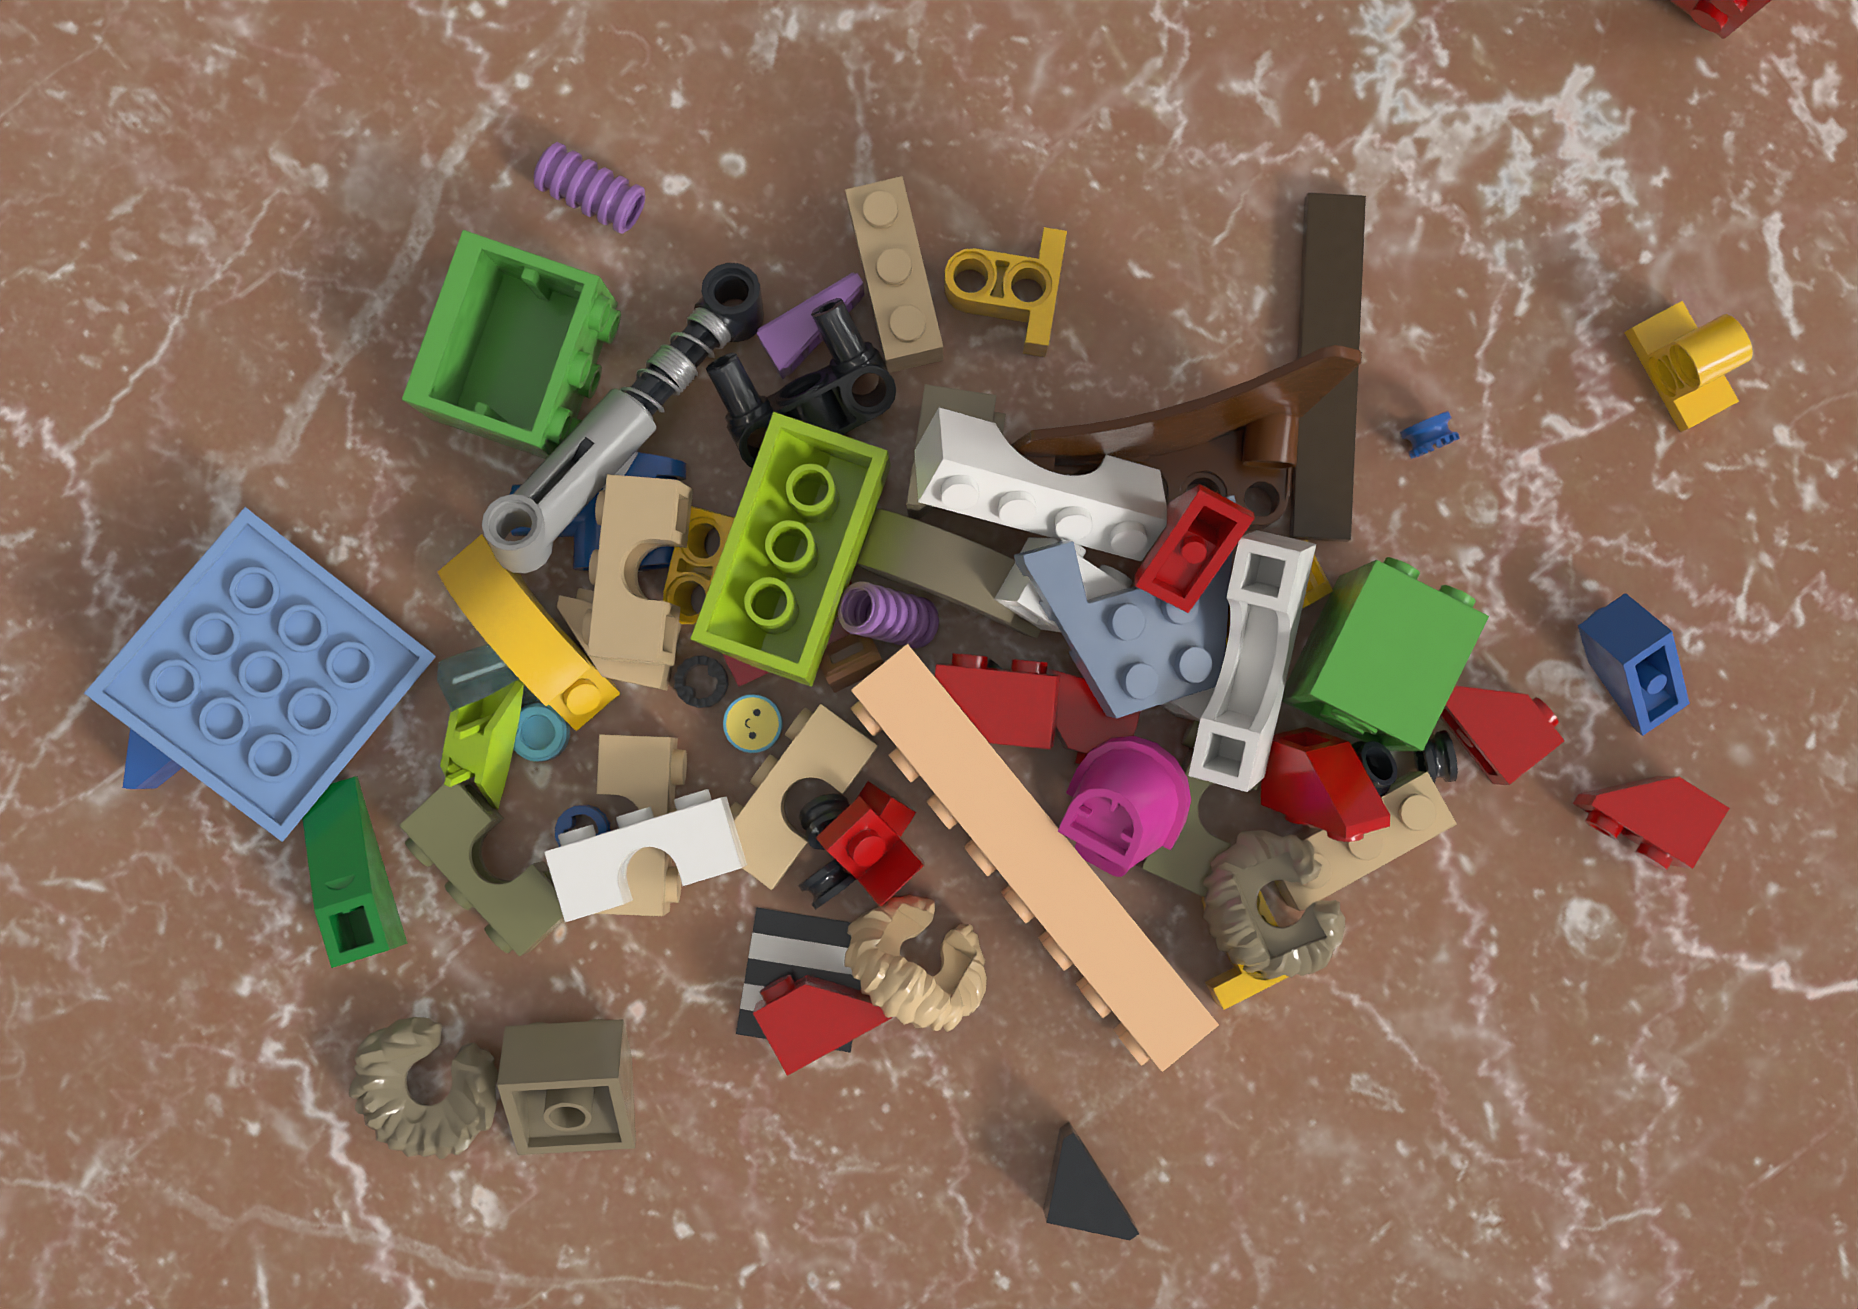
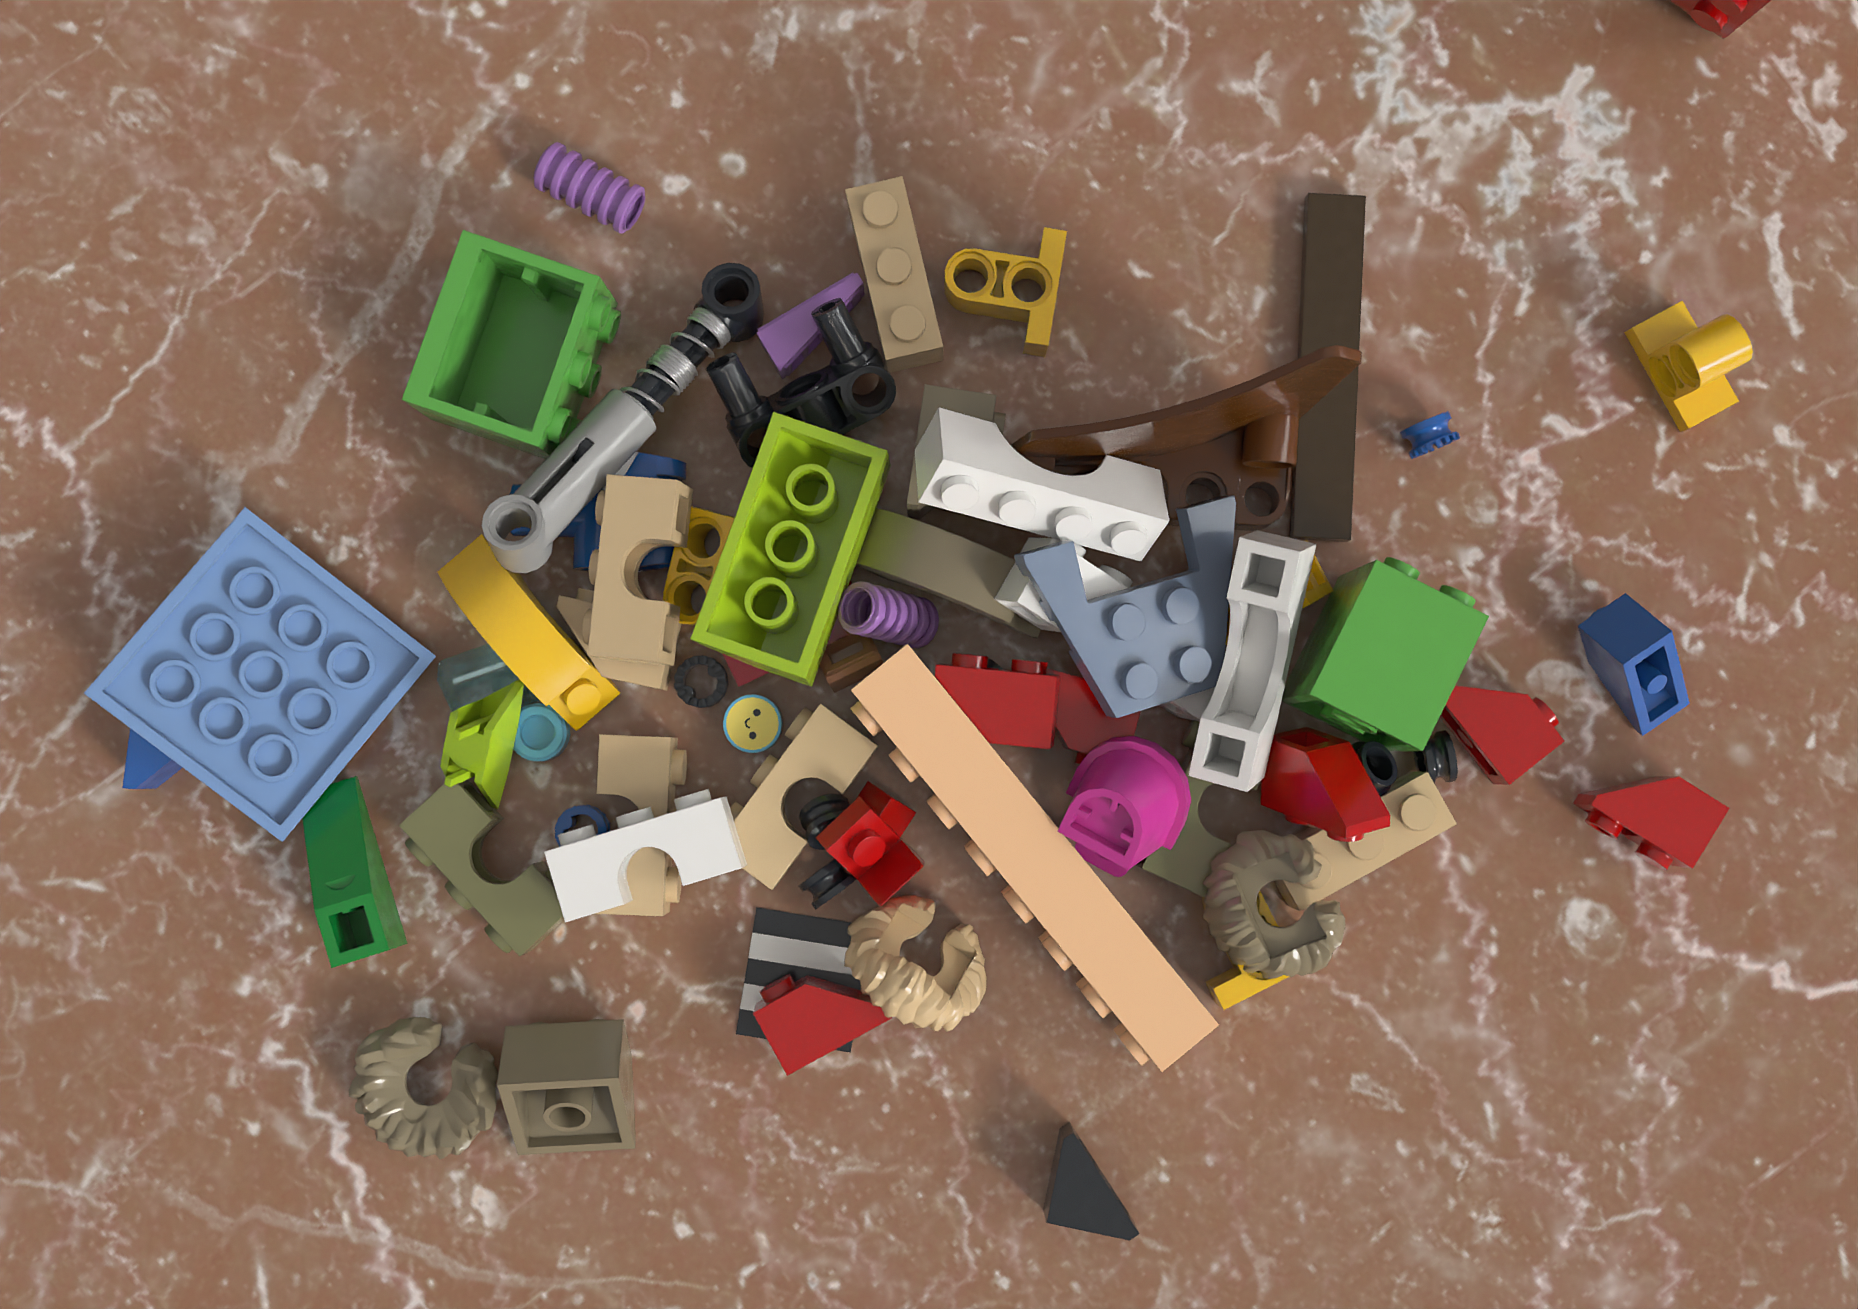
red slope [1135,484,1255,613] -> none

